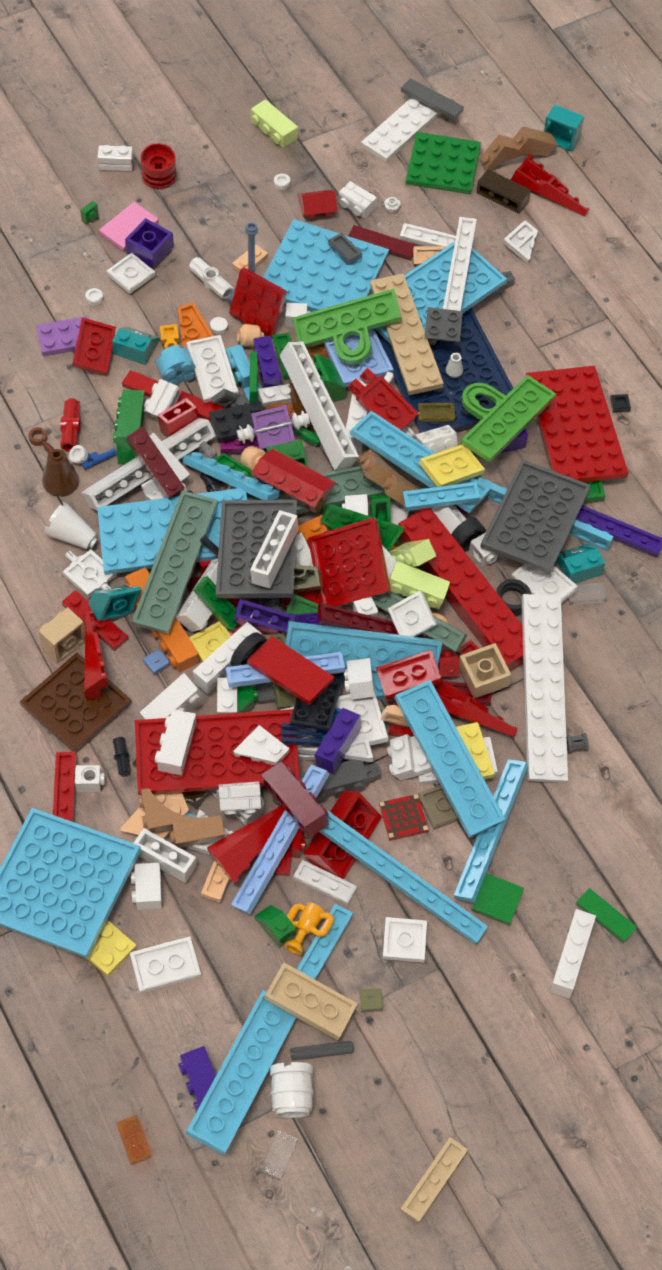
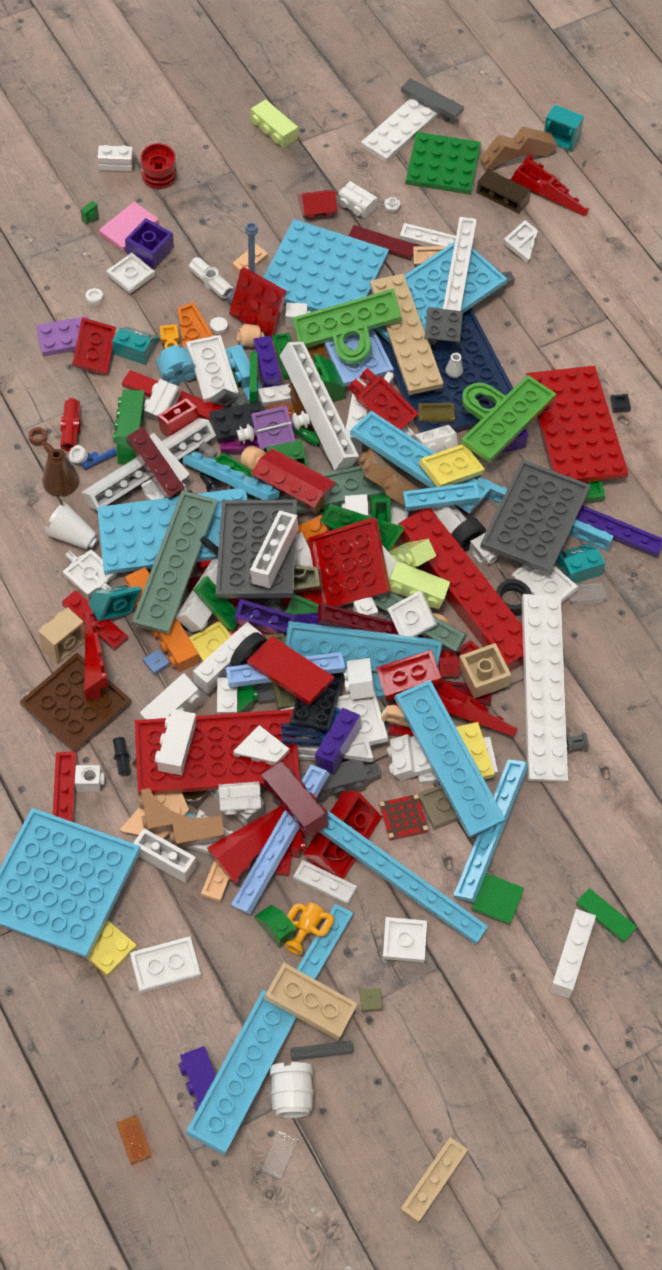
white brick [131,863,162,910] -> none
white tile [274,174,290,190] -> none
dark grey tile [328,233,362,265] -> none

